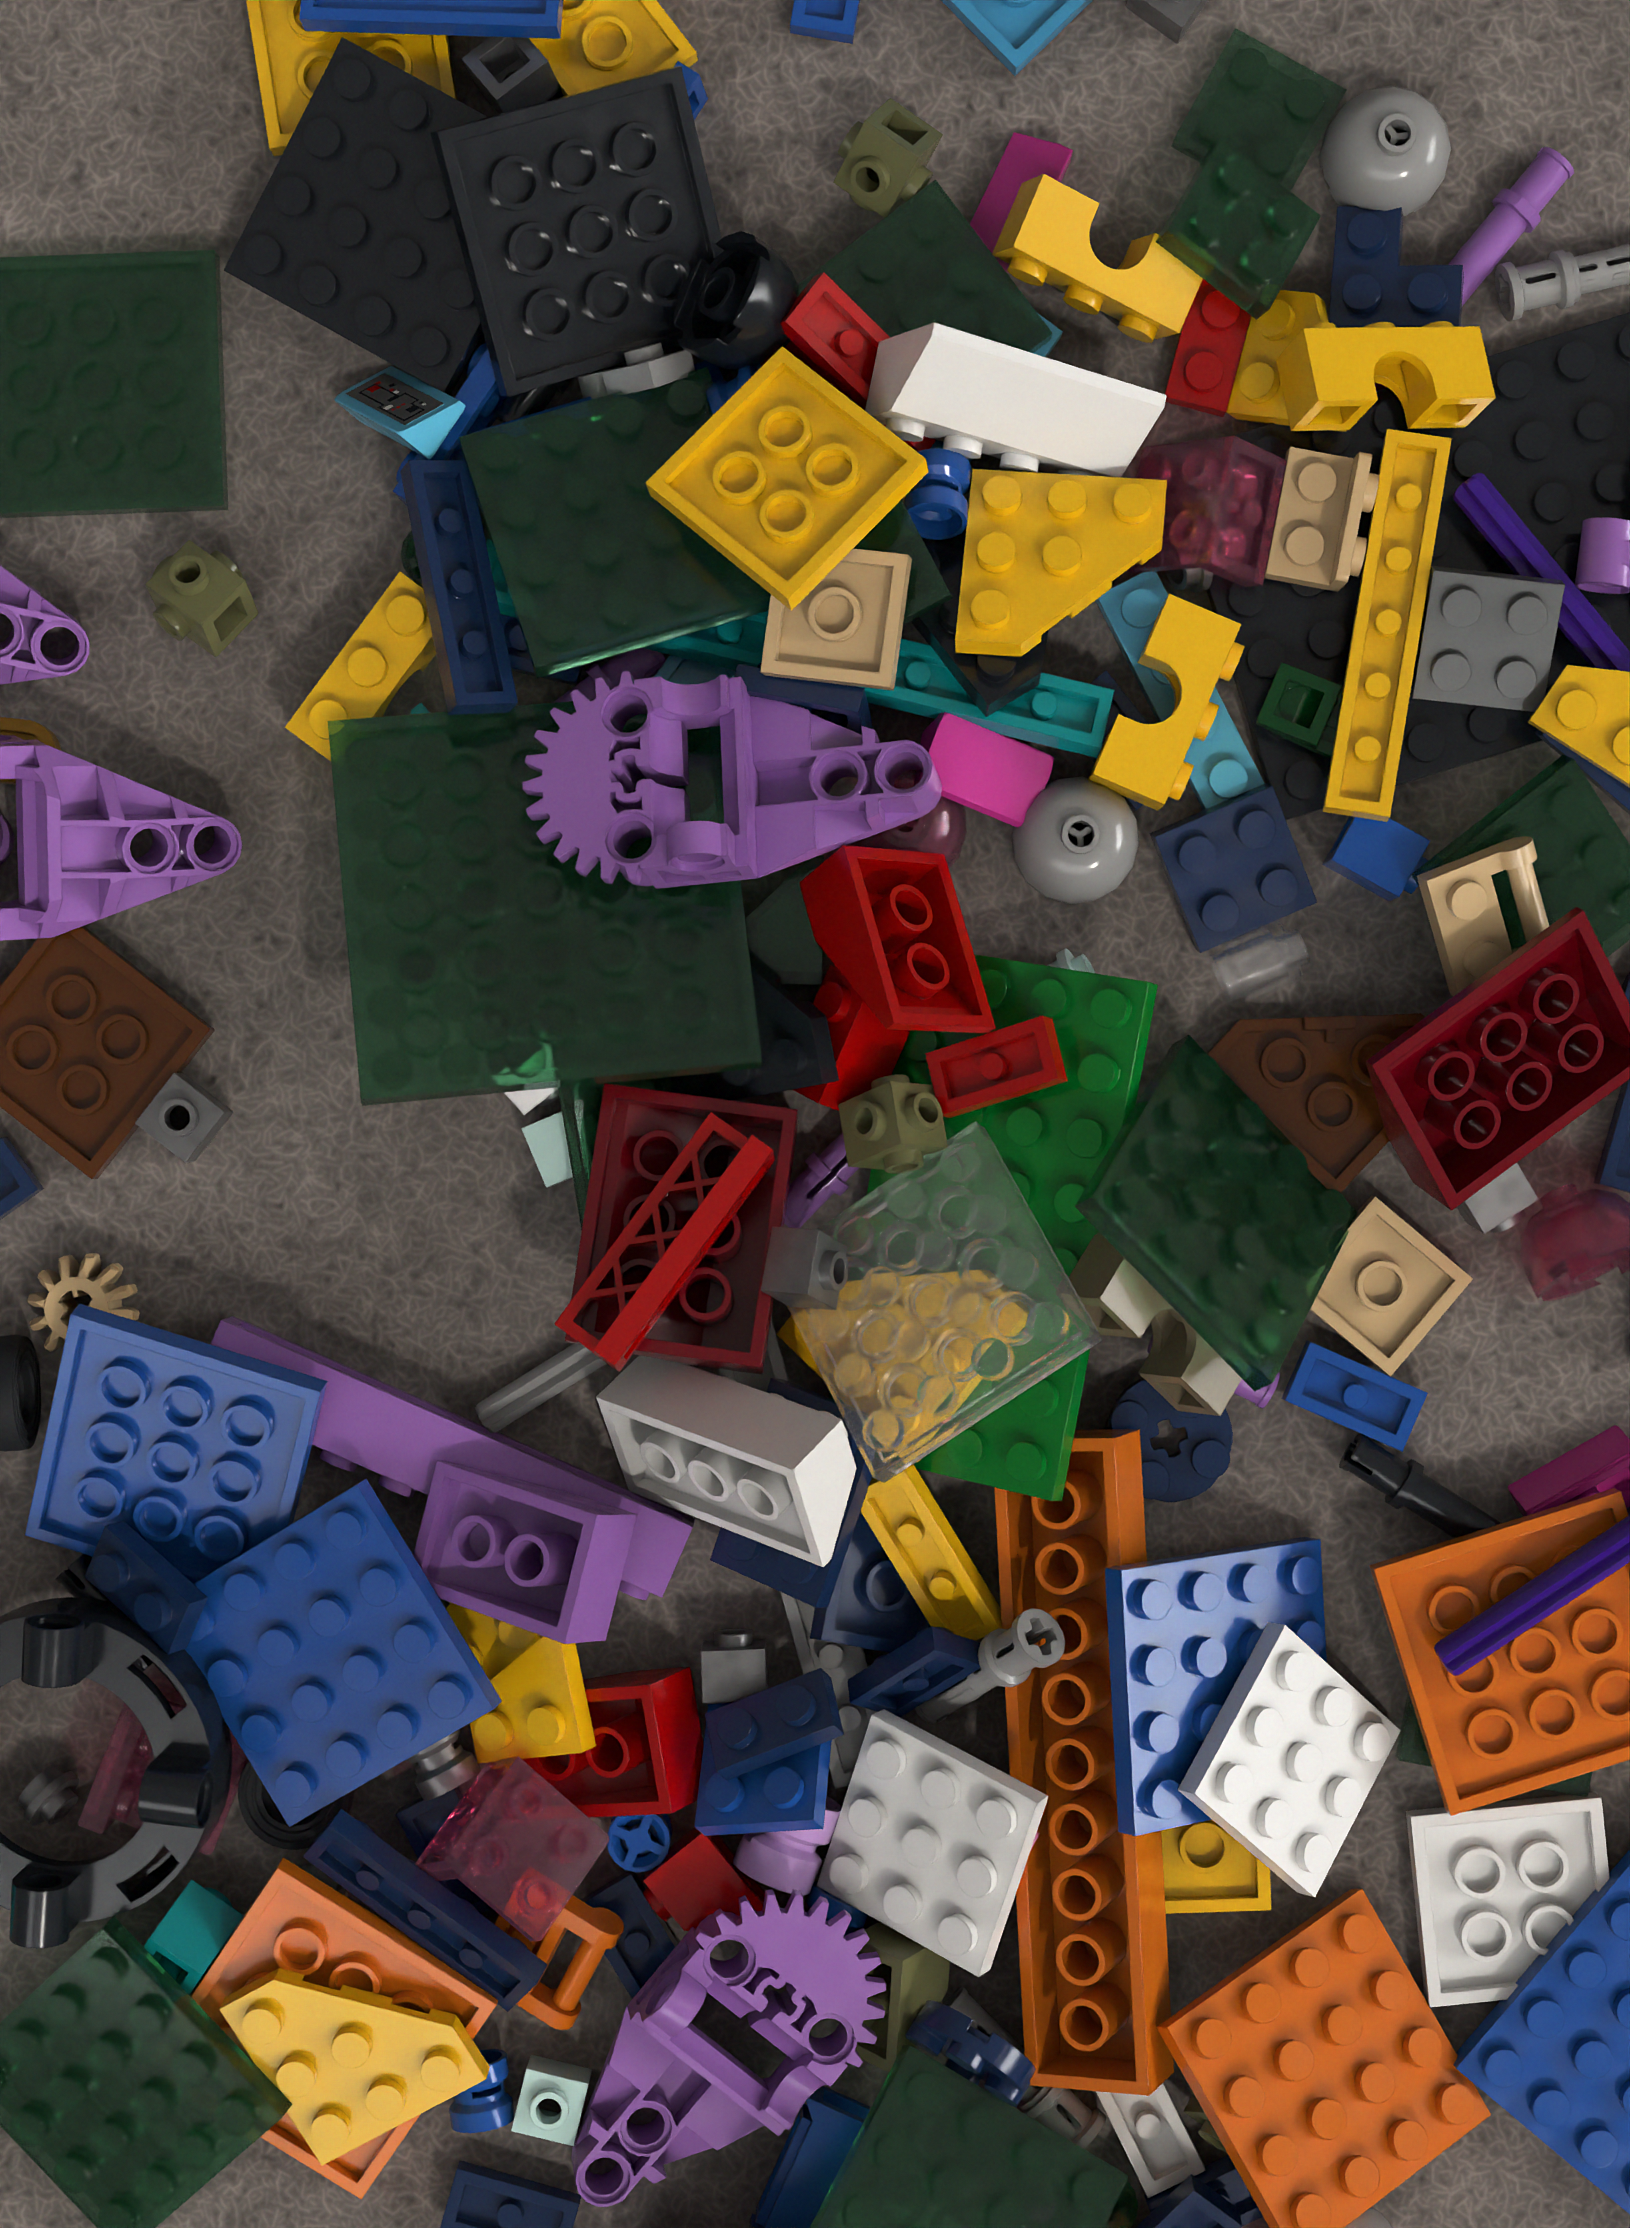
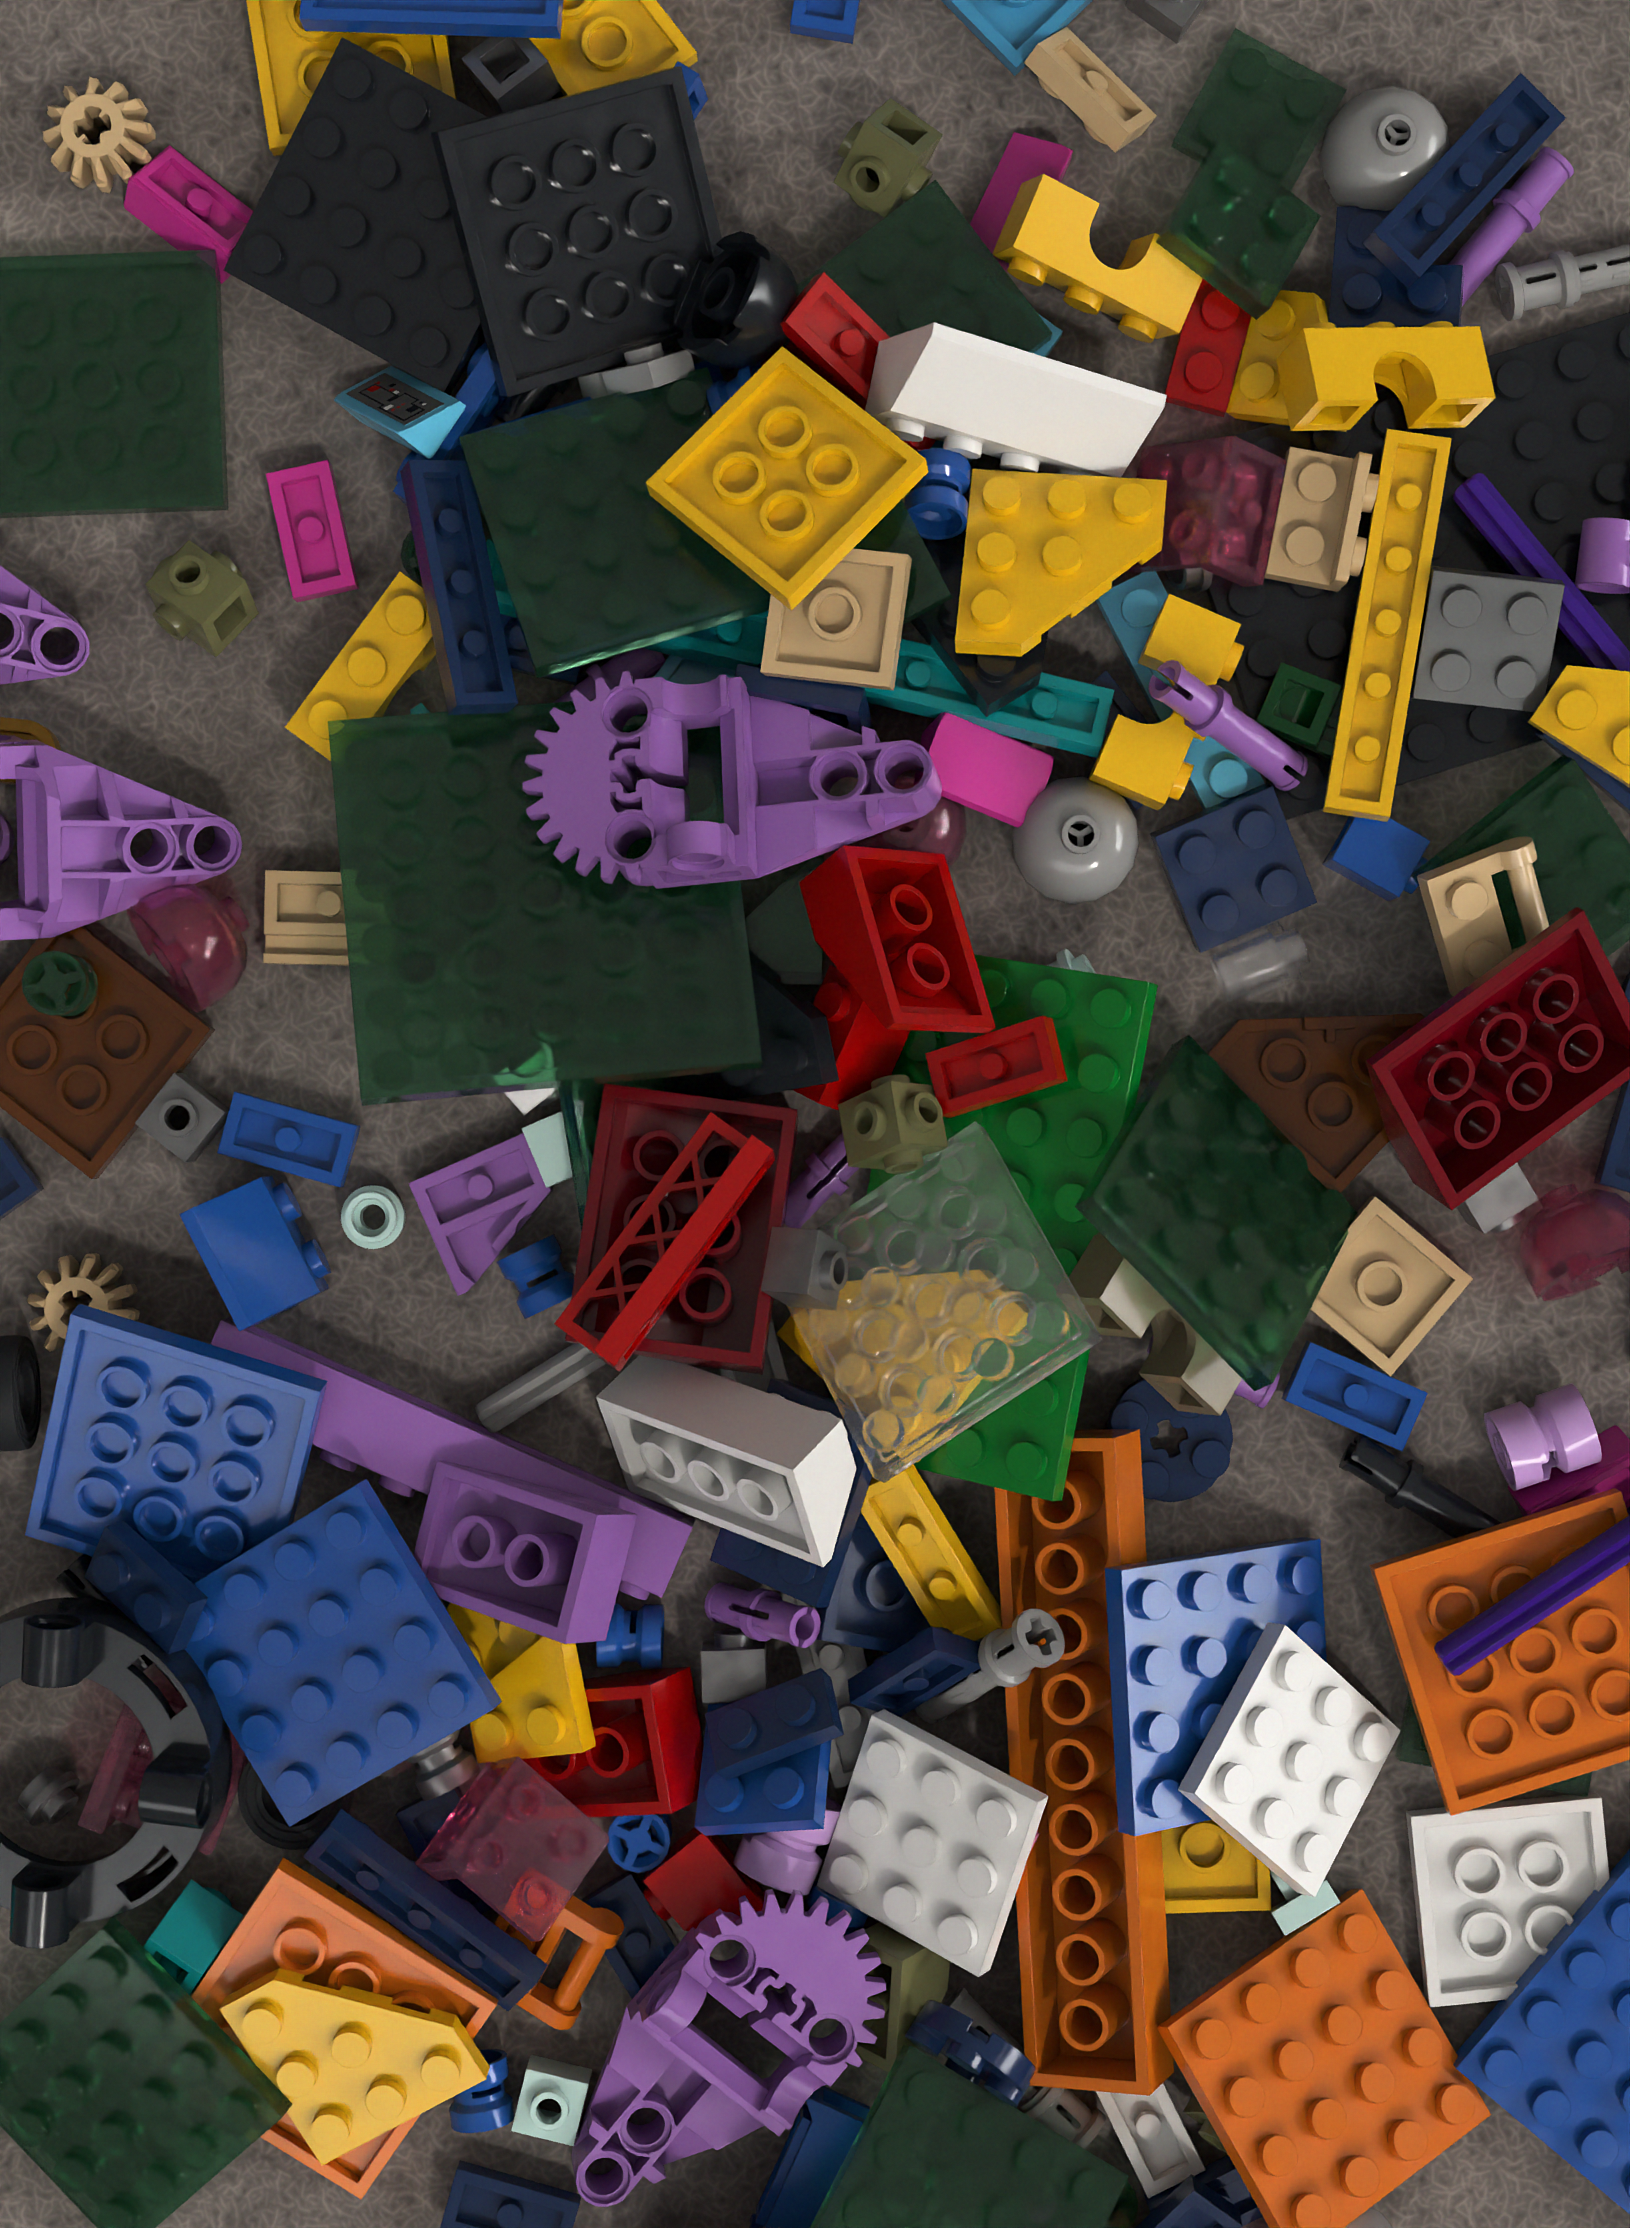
none -> clear green wheel [22,951,98,1017]
none -> tan gear [43,76,156,194]
none -> dark pink slope [124,145,253,284]
none -> clear pink cylinder [127,883,250,1013]
none -> blue slope [179,1176,331,1331]
none -> blue plate [217,1092,361,1187]
none -> tan plate [263,870,396,967]
none -> dark pink plate [266,460,359,603]
none -> light aqua plate [341,1185,406,1249]
none -> medium lavender wing [408,1133,553,1296]
none -> blue wheel [497,1234,575,1319]
none -> blue wheel [596,1603,664,1669]
none -> medium lavender pin [704,1582,821,1648]
none -> tan plate [1024,26,1157,152]
none -> medium lavender pin [1148,660,1308,791]
none -> light aqua tile [1270,1871,1341,1936]
none -> dark blue plate [1362,73,1566,288]
none -> lavender wheel [1484,1383,1602,1491]

